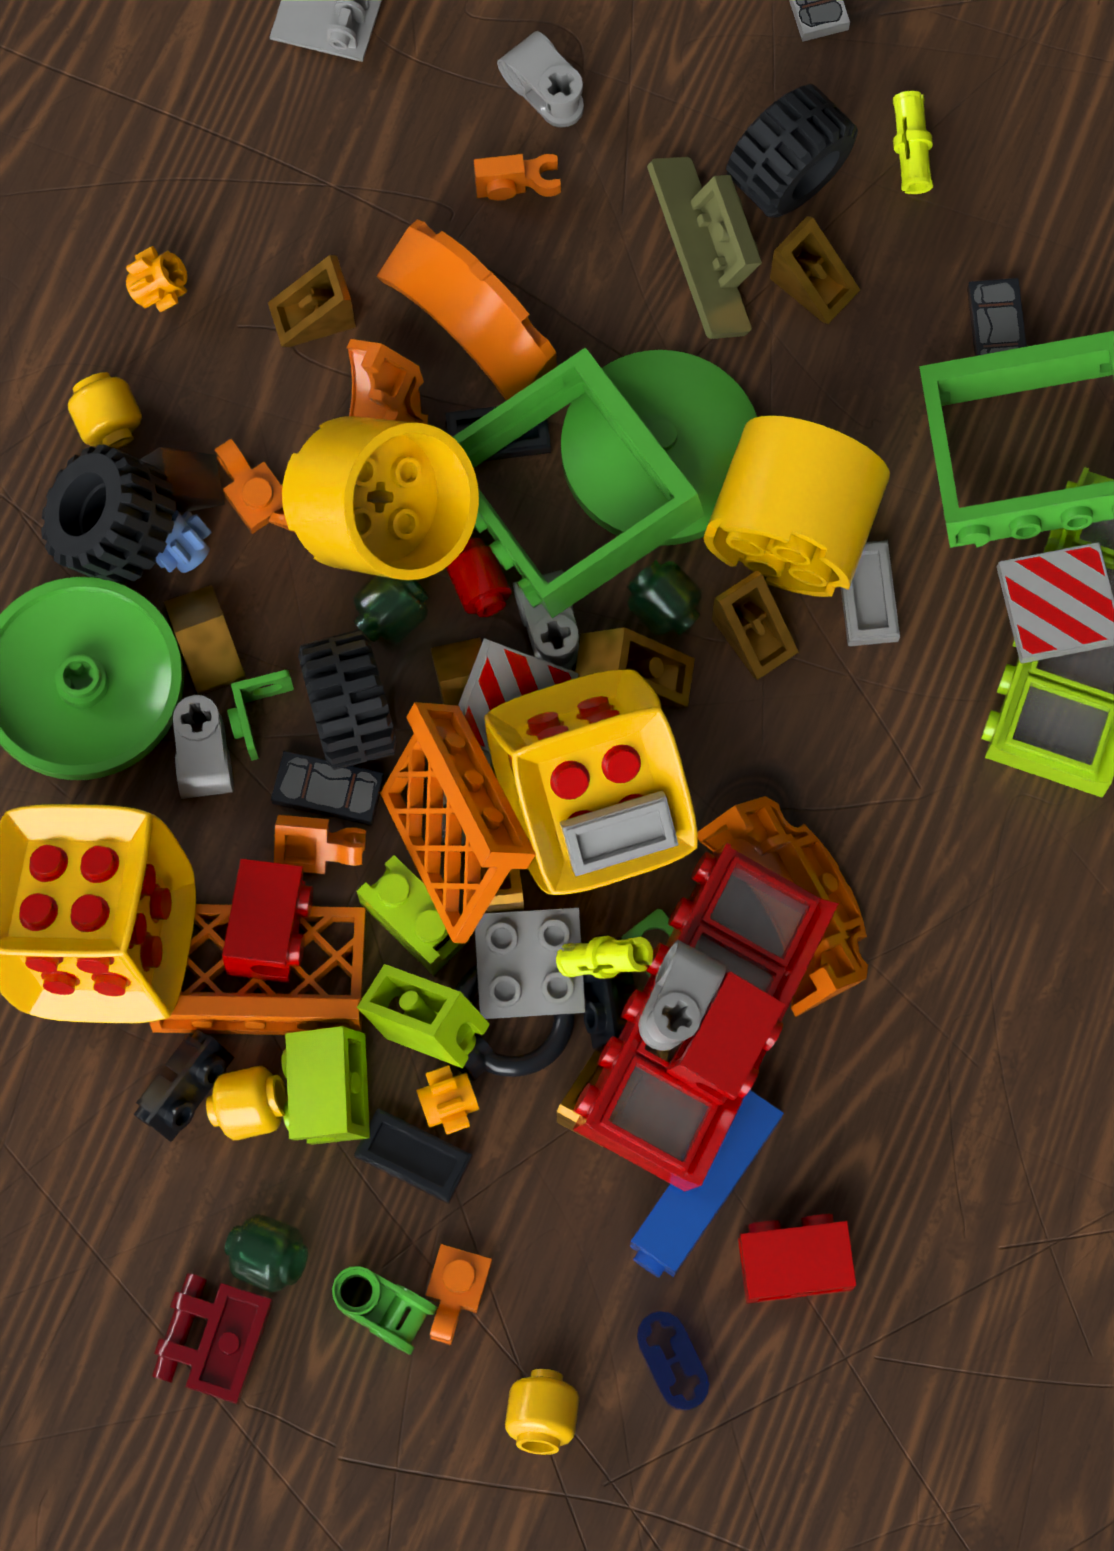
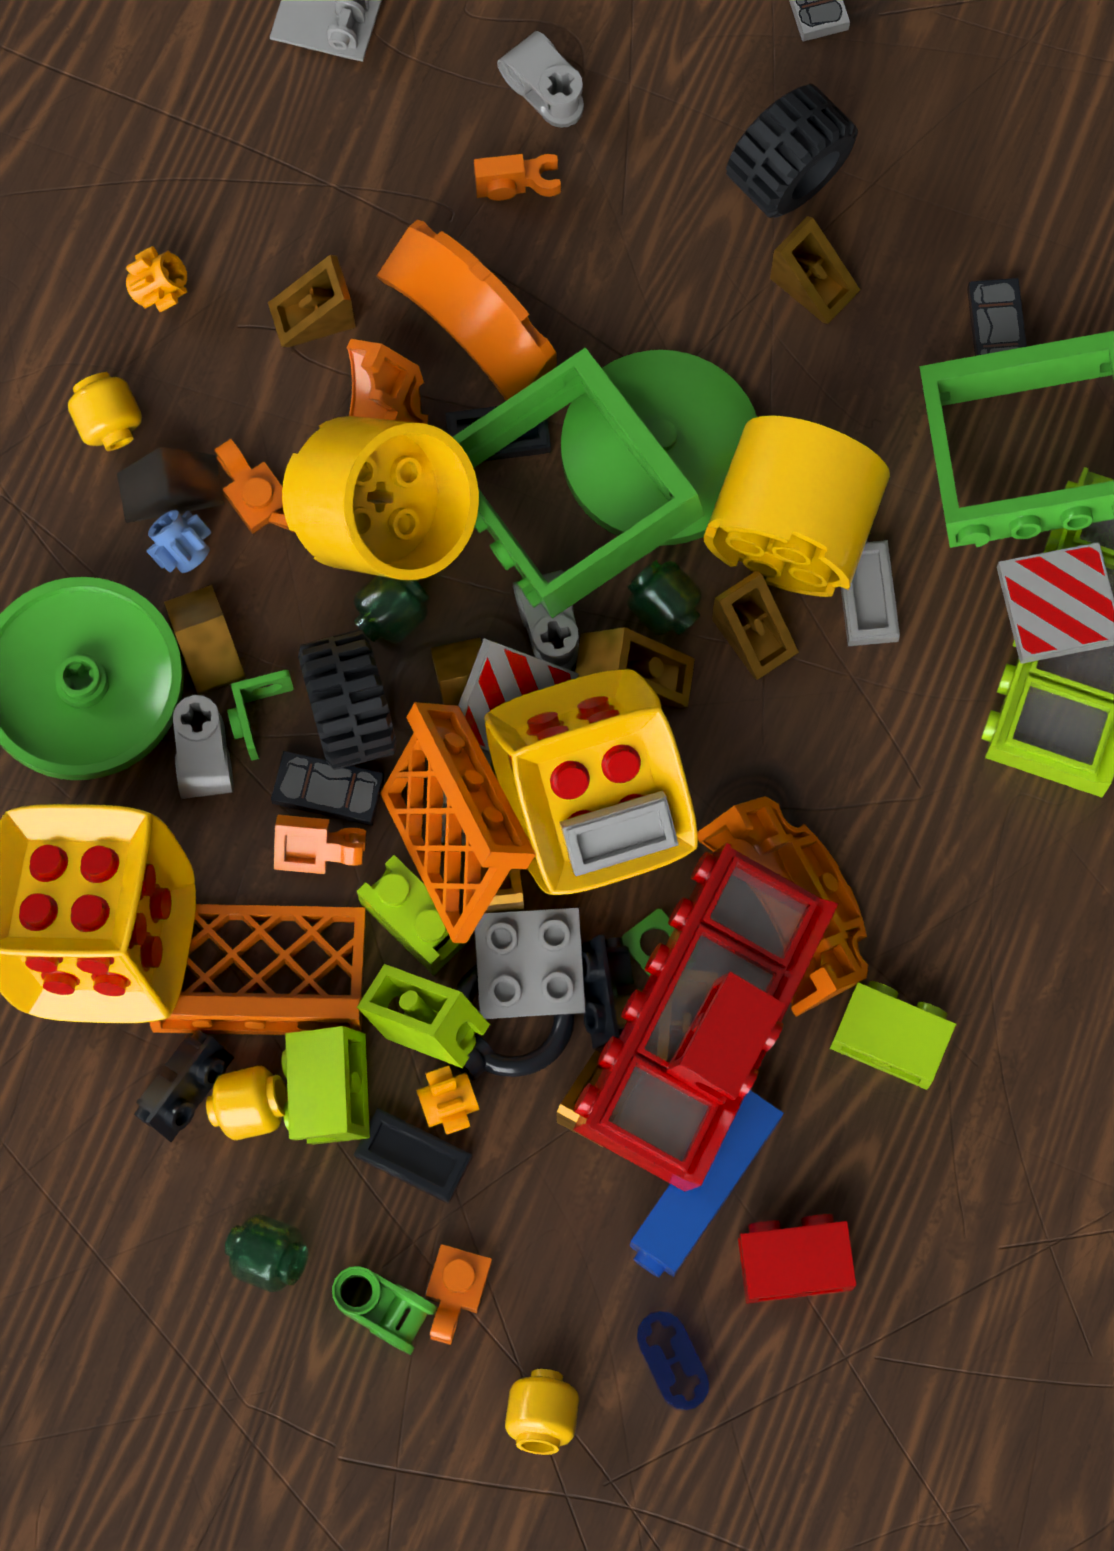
black tyre [41,445,176,585] -> none
dark red plate [152,1273,273,1405] -> none
red brick [222,859,313,983] -> none
red brick [446,538,512,617] -> none
neon yellow pin [556,936,653,979] -> none
light grey piece [638,940,726,1051] -> none
olive bracket [647,157,762,339] -> none
neon yellow pin [893,91,933,194] -> none
none -> lime brick [830,981,956,1090]

